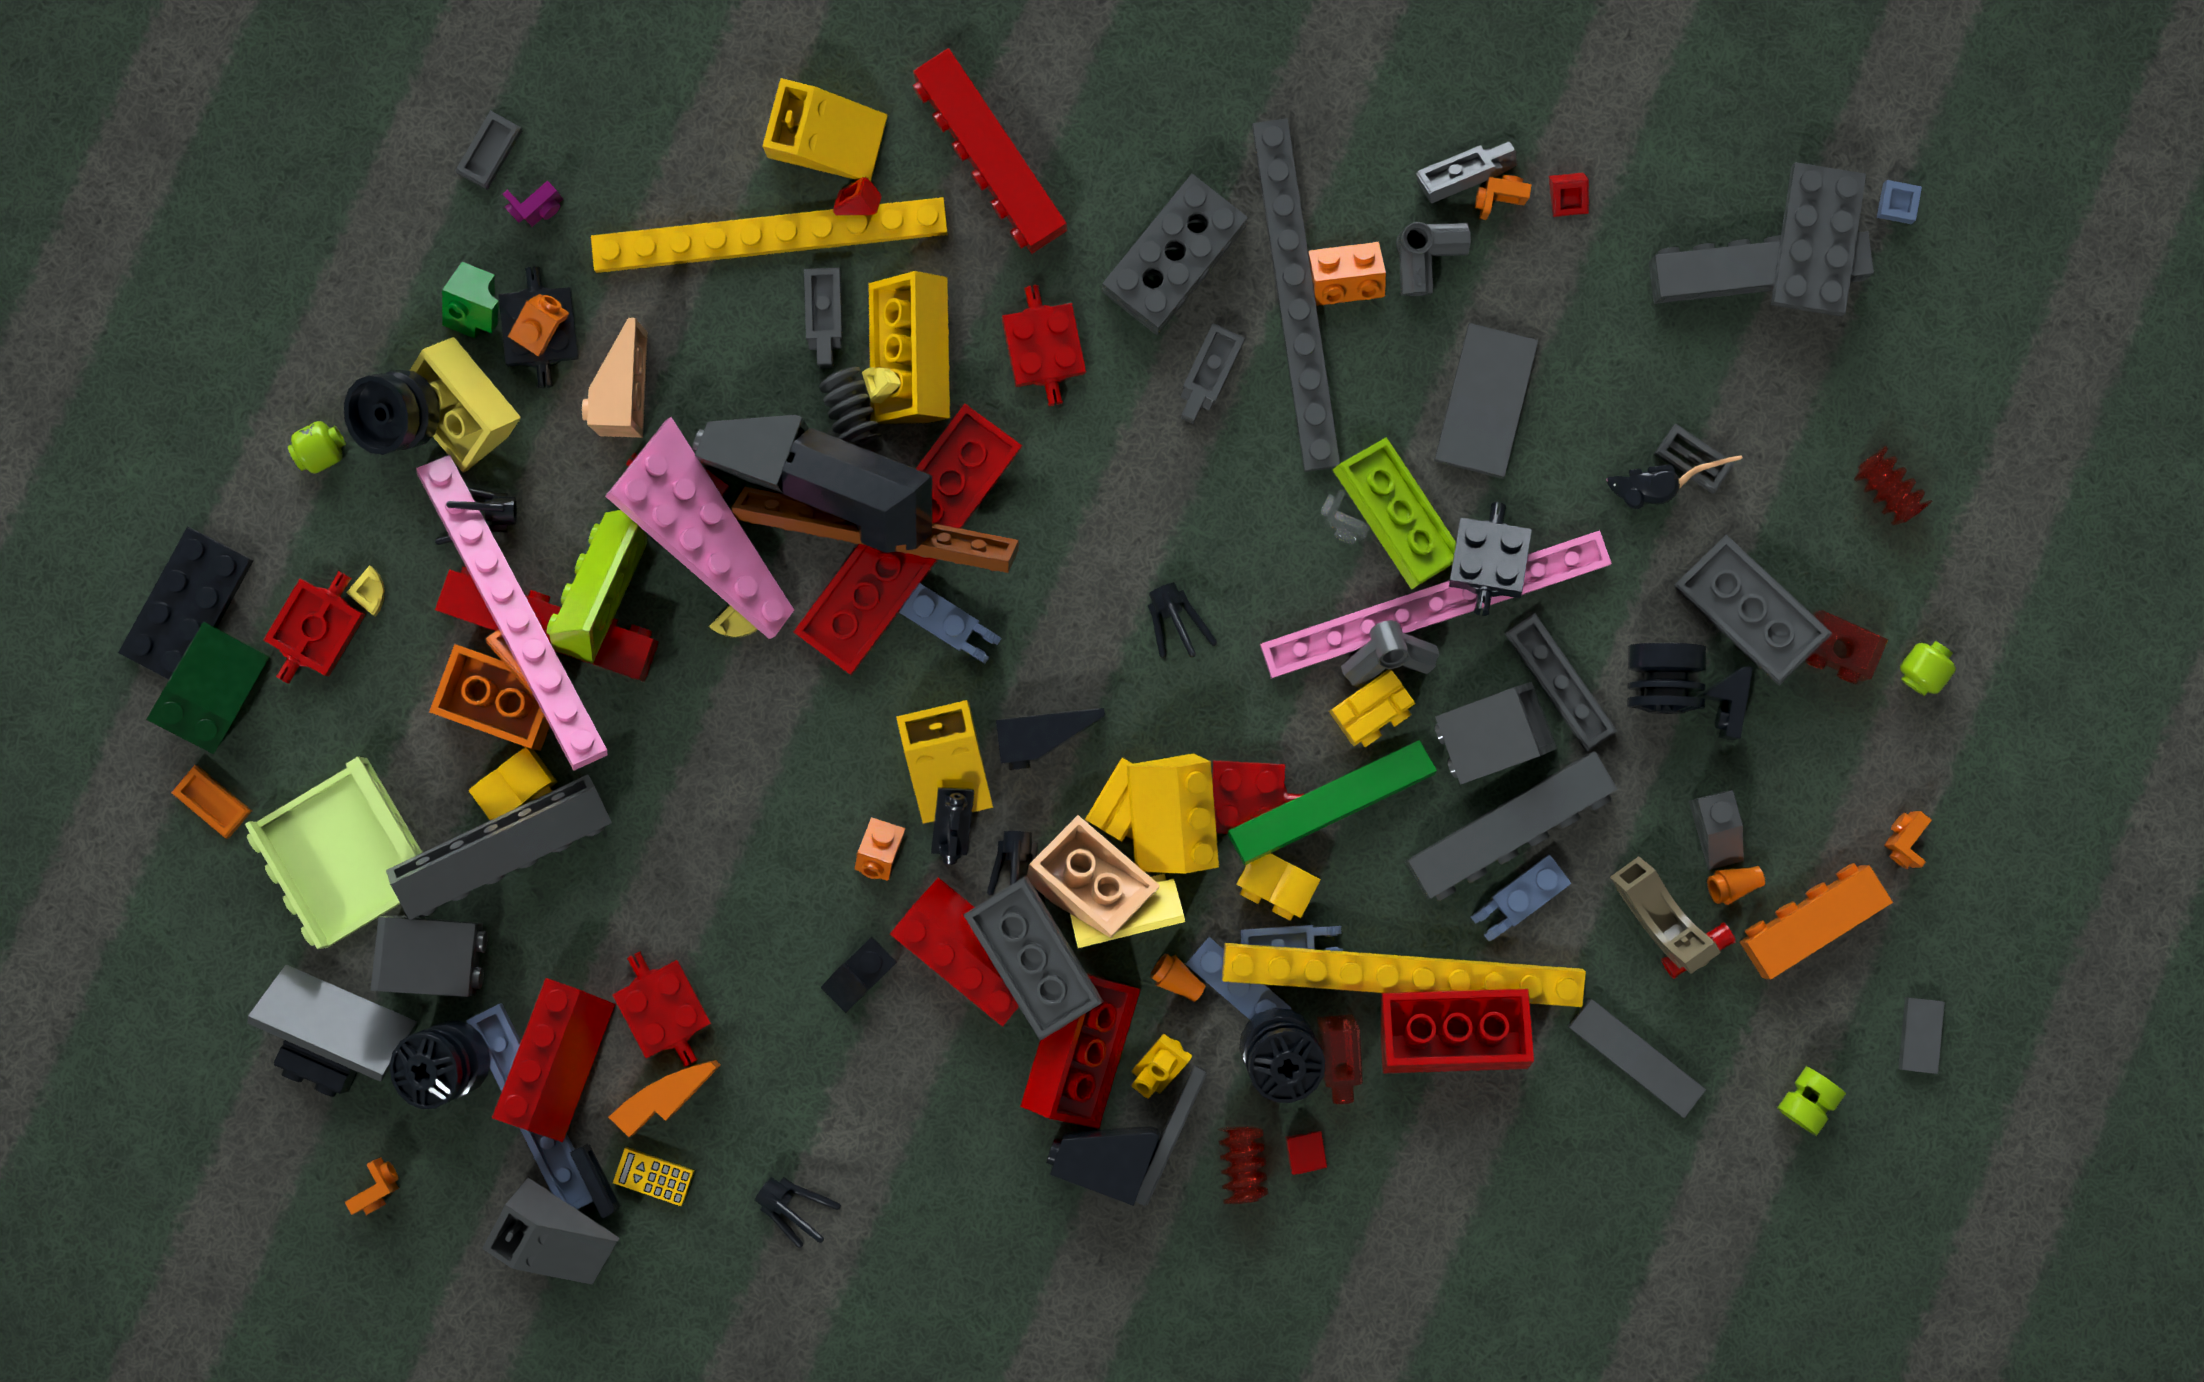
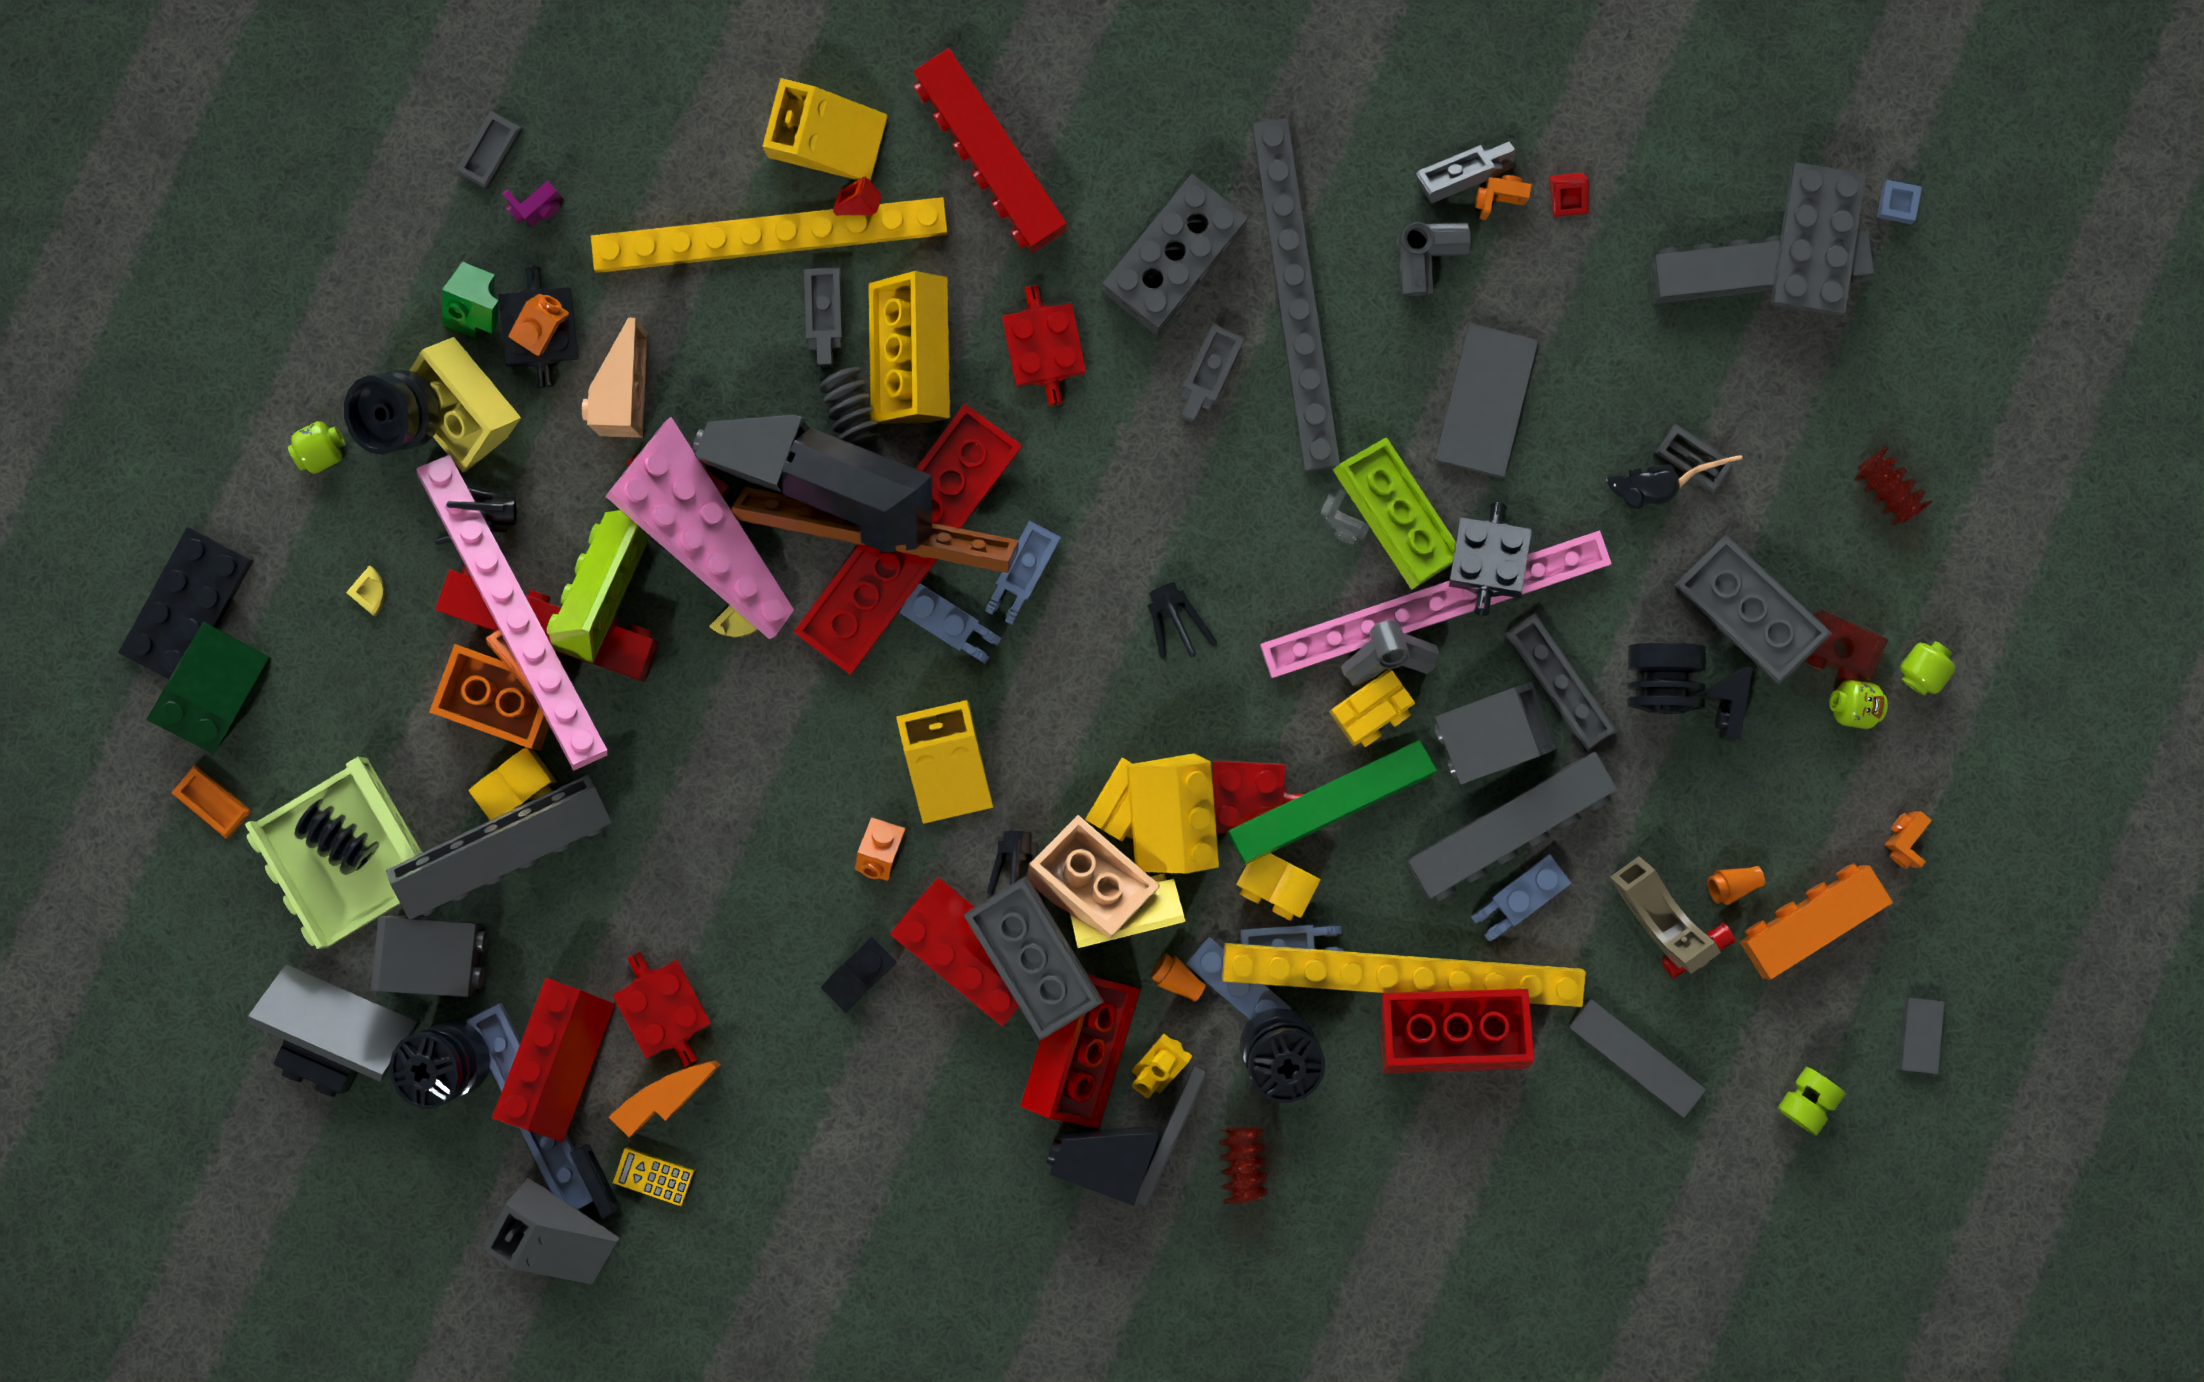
red plate [263,571,365,684] -> none
orange bracket [345,1157,399,1215] -> none
black plant [754,1177,841,1248] -> none
light yellow tile [862,367,901,404] -> none
black hinge [931,787,974,865] -> none
black slope [996,708,1105,770] -> none
red slope [1285,1131,1327,1175] -> none
orange bracket [1308,242,1386,306] -> none
clear red torso [1317,1014,1363,1104] -> none
dark grey slope [1689,790,1744,870] -> none
none -> black piece [294,799,380,875]
none -> sand blue hinge [986,521,1061,625]
none -> lime head [1829,680,1888,729]

